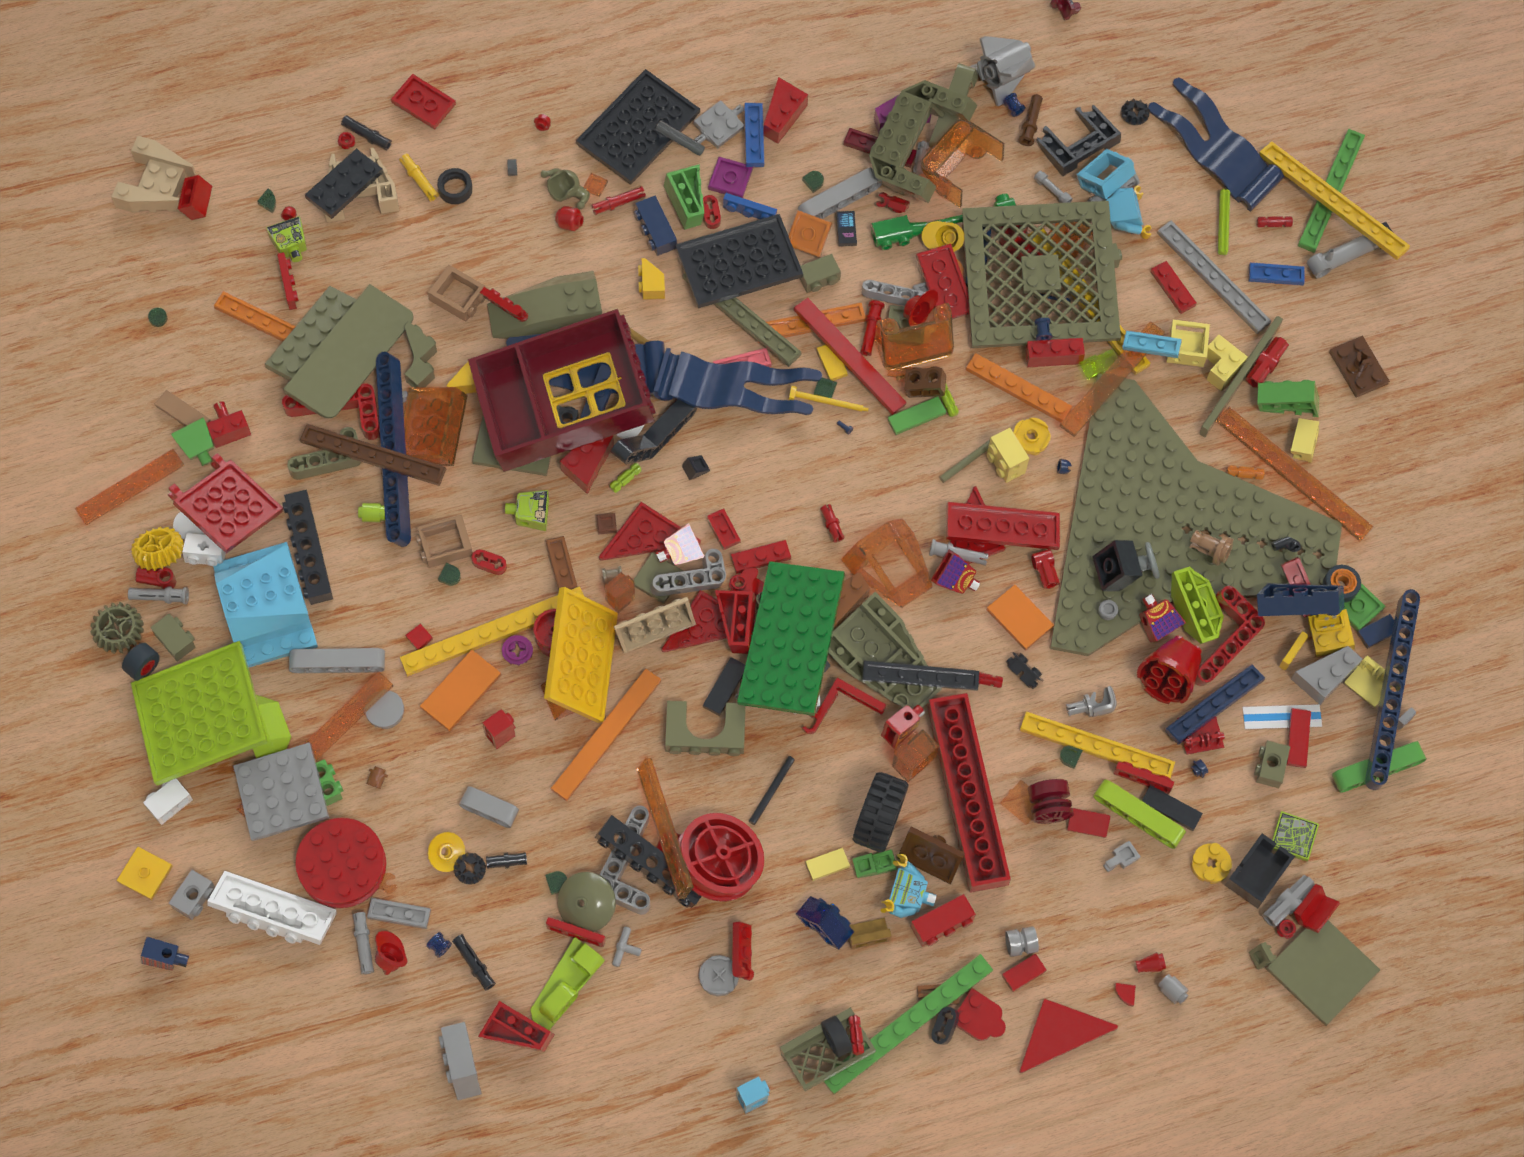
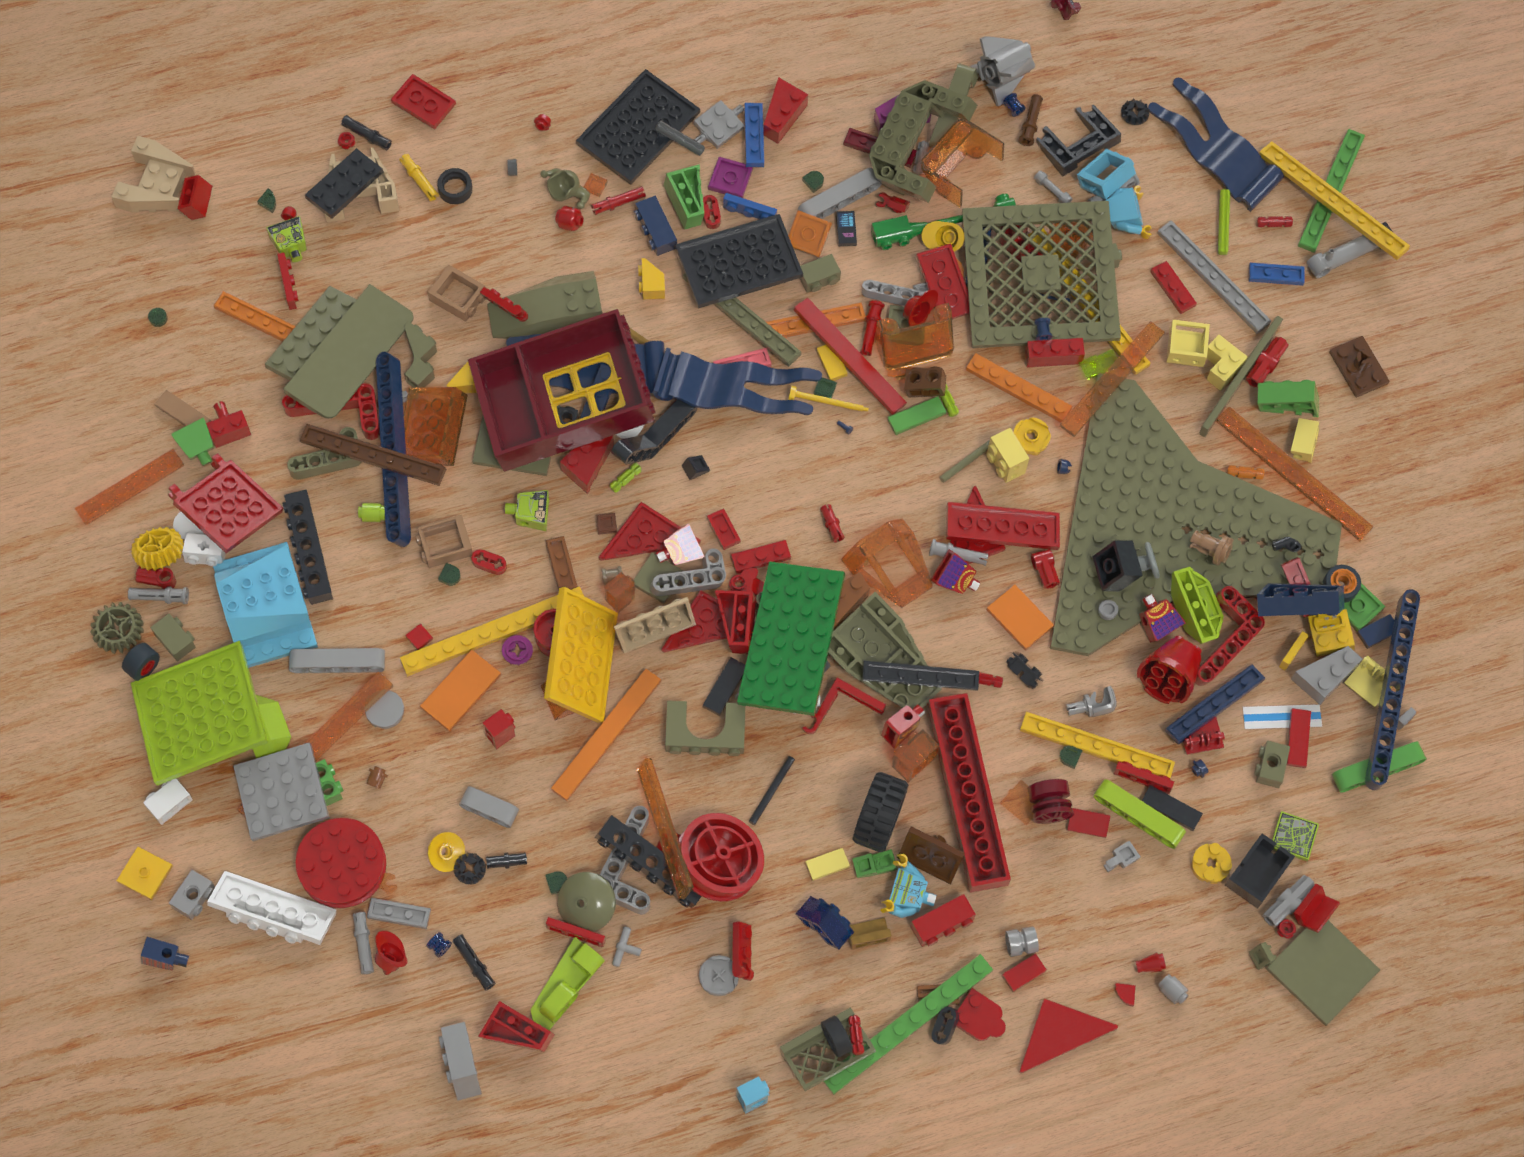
medium azure tile [1123,331,1182,358] -> none

